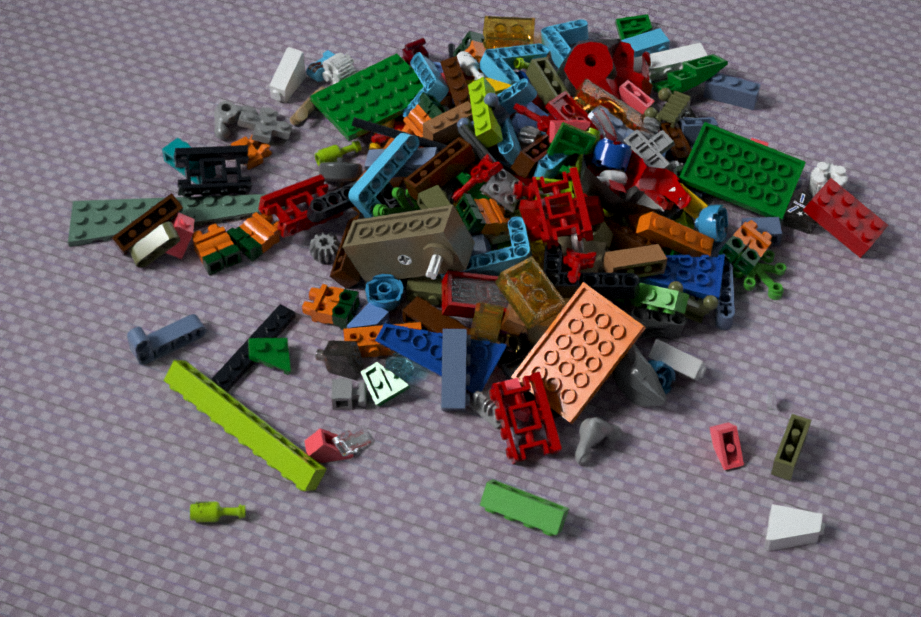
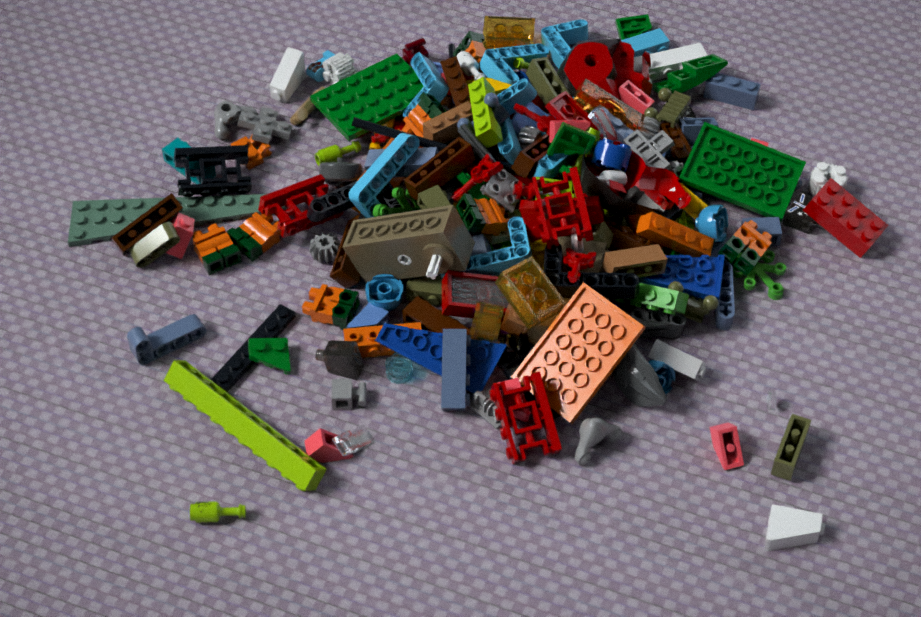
wing [361,362,411,407] -> none
bright green brick [479,479,569,536] -> none

